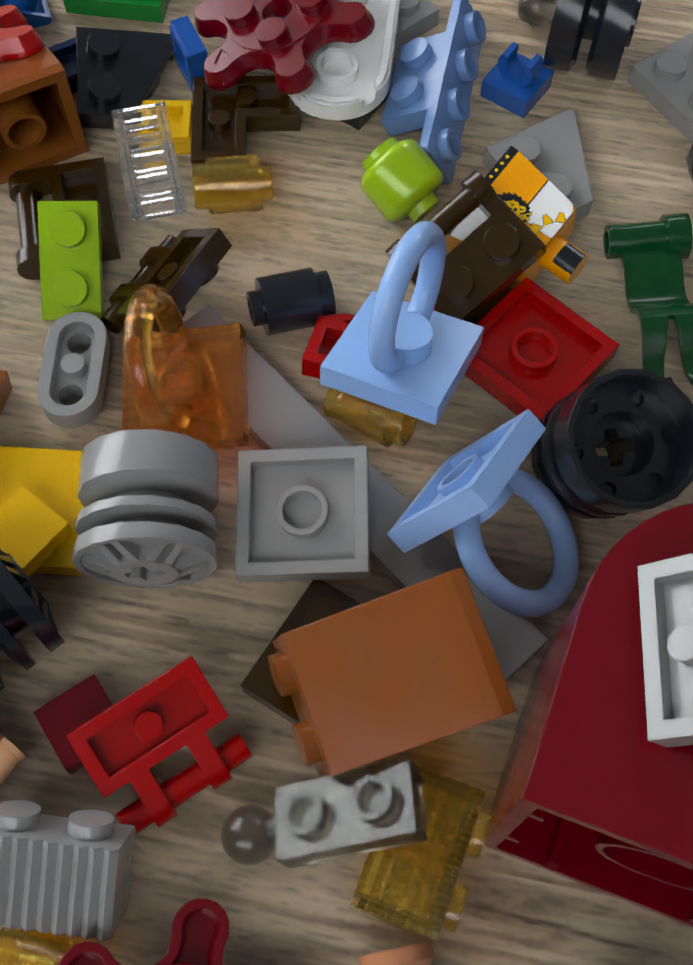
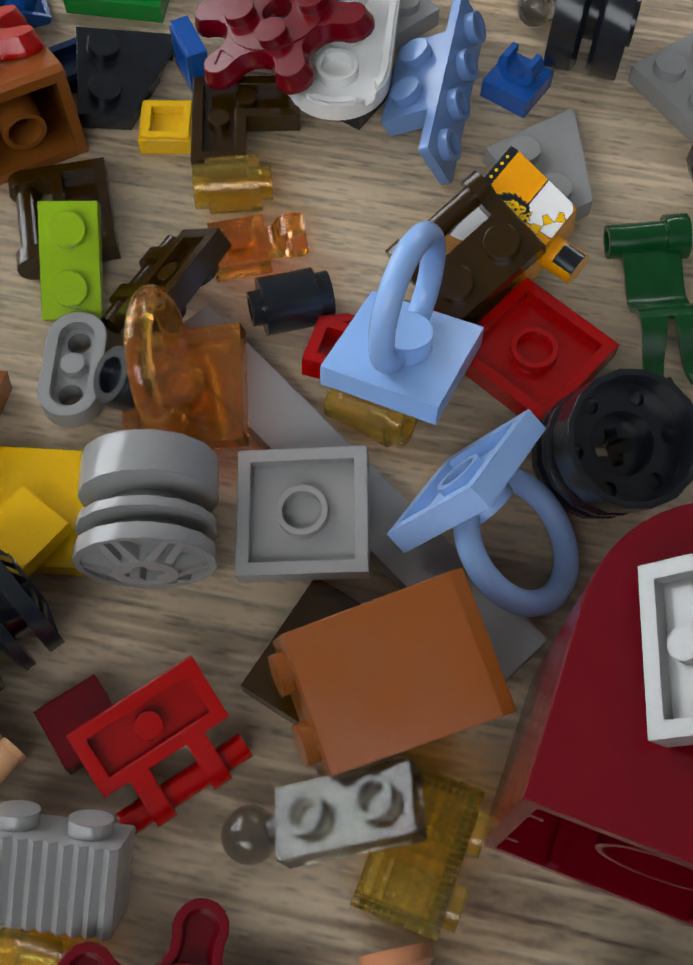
clear slope [111,101,187,221] -> none
lime head [361,136,443,224] -> none
none -> black tile [93,346,150,411]
none -> clear orange plate [207,212,309,282]

